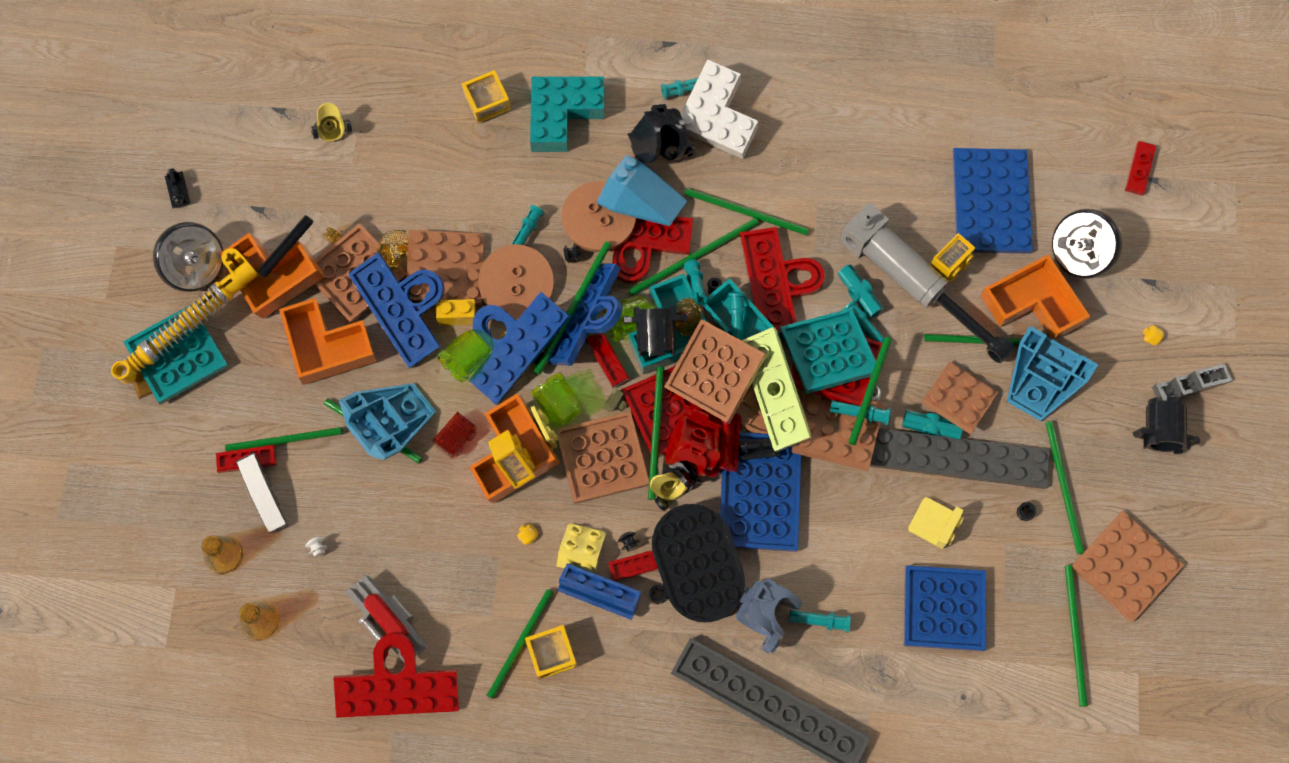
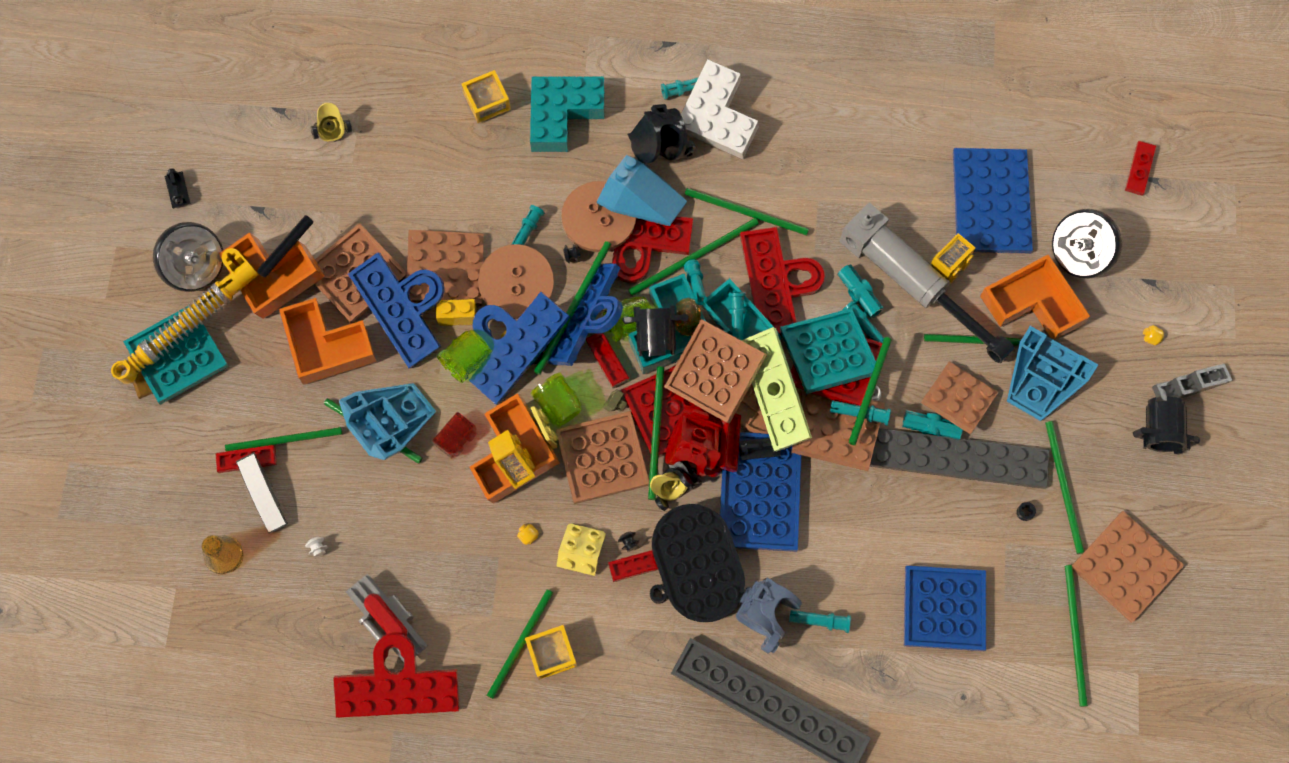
clear yellow cone [239,601,280,641] -> none
clear yellow bush [323,227,342,244] -> none
clear yellow brick [376,230,410,271] -> none
blue brick [558,563,641,620] -> none
black pin [707,278,722,295] -> none
light yellow bracket [908,497,964,549] -> none

